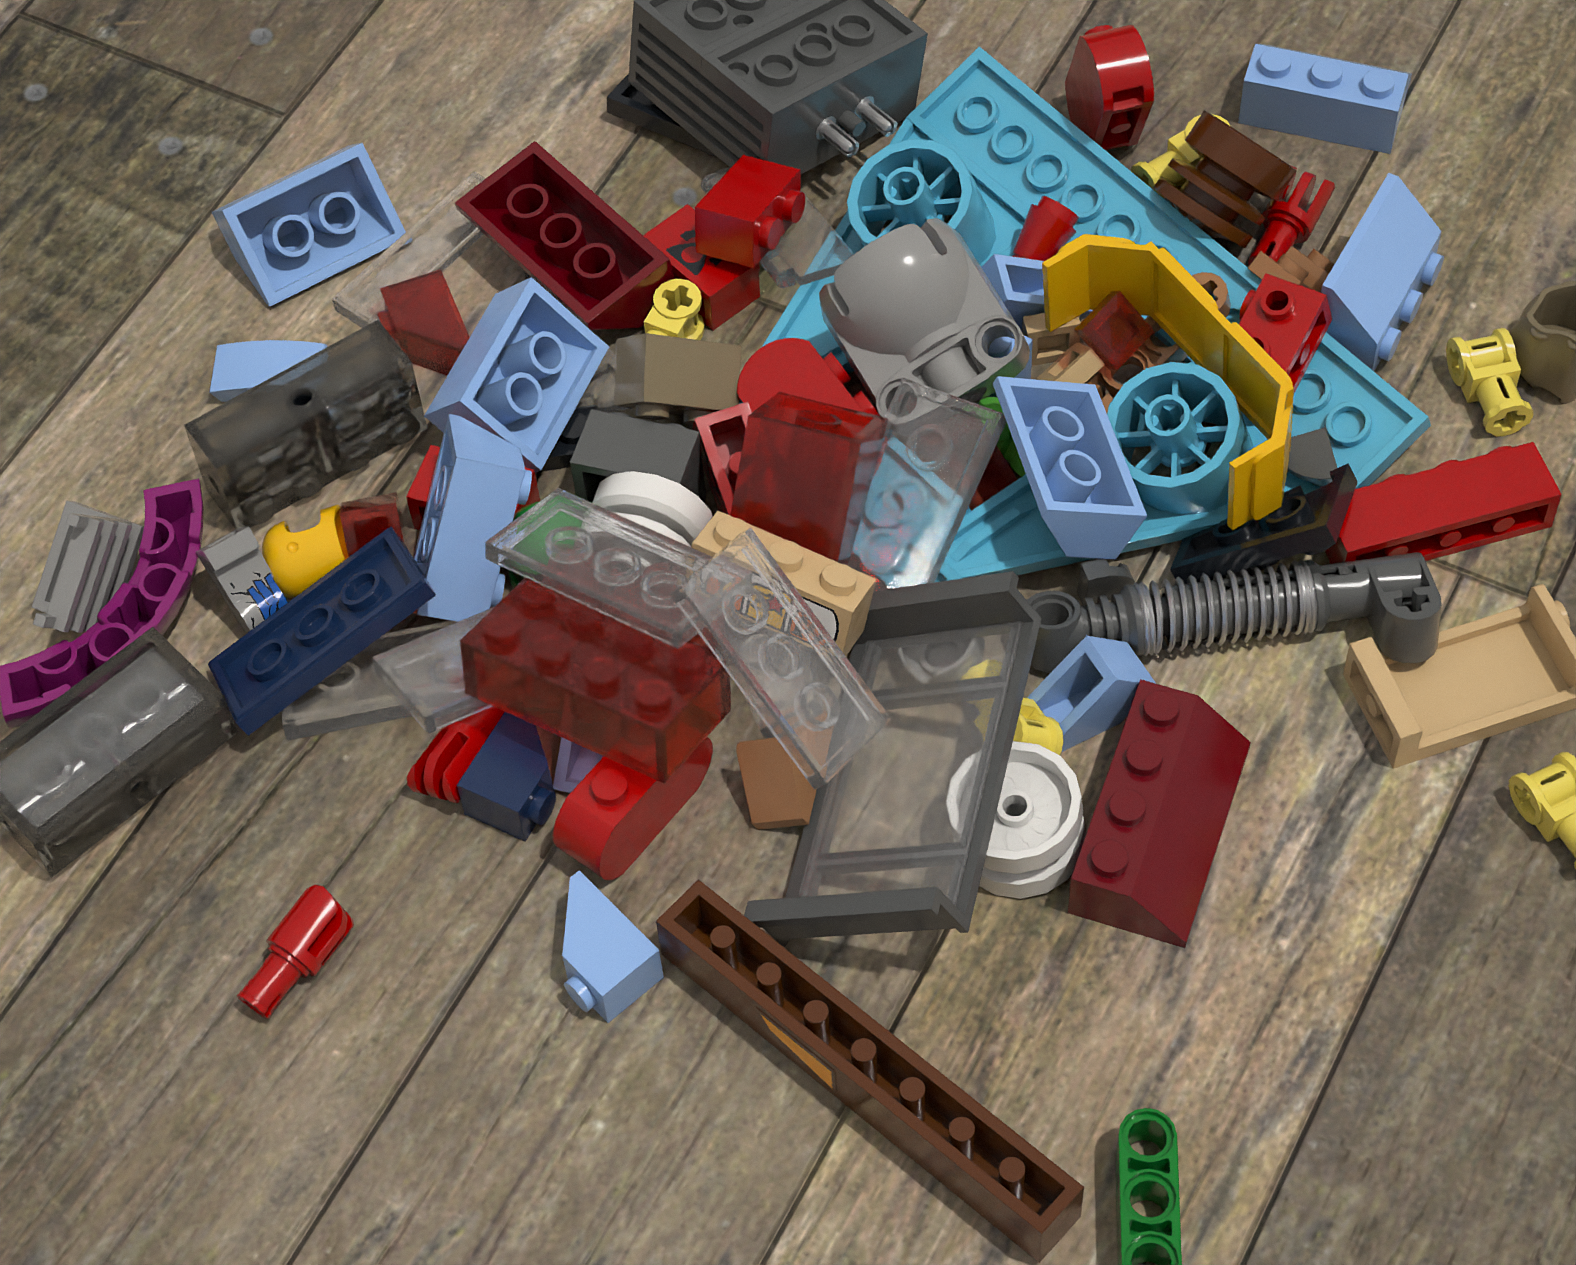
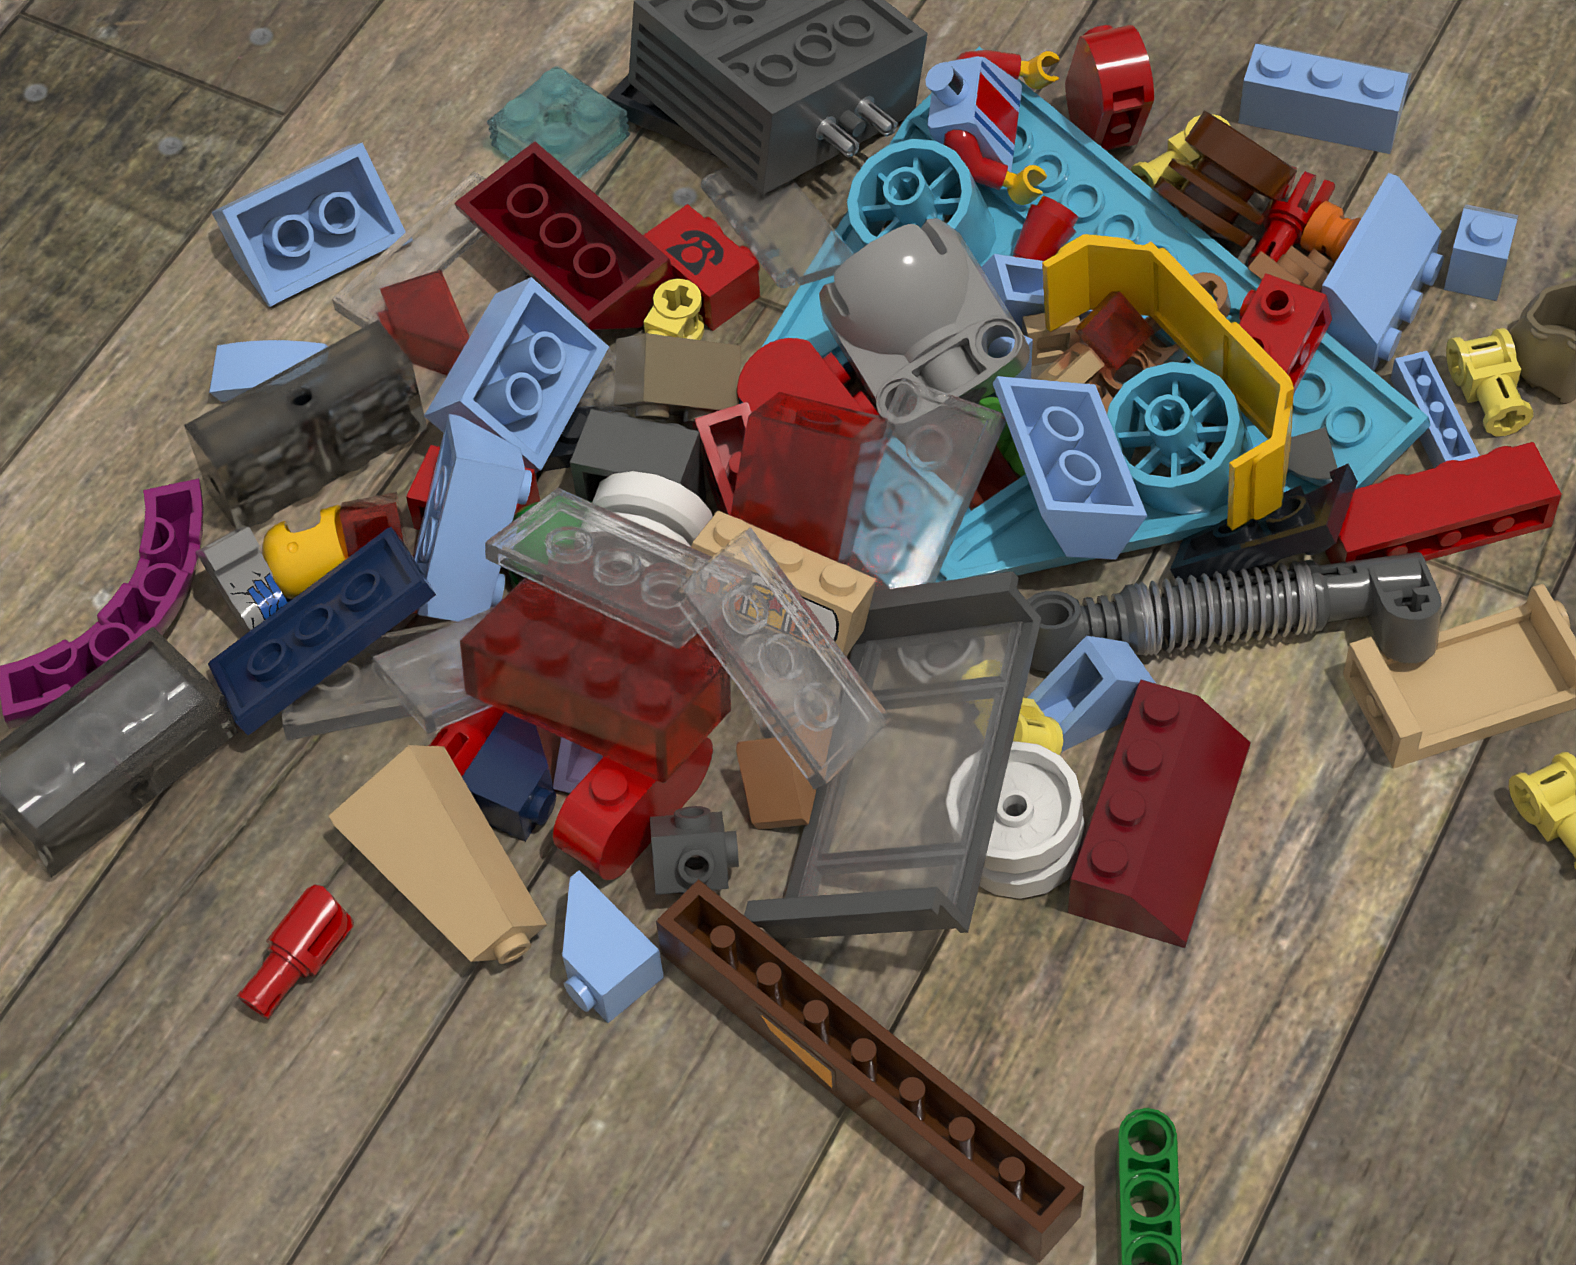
light grey plate [31,501,144,633] -> none
red brick [695,155,805,268] -> none
dark grey tile [1077,559,1135,604] -> none
none -> tan slope [329,745,547,964]
none -> clear light blue brick [487,66,630,178]
none -> dark grey brick [650,806,739,896]
none -> torso [925,50,1060,205]
none -> orange wheel [1300,201,1361,264]
none -> light blue piece [1390,351,1480,468]
none -> light blue slope [1444,204,1518,301]

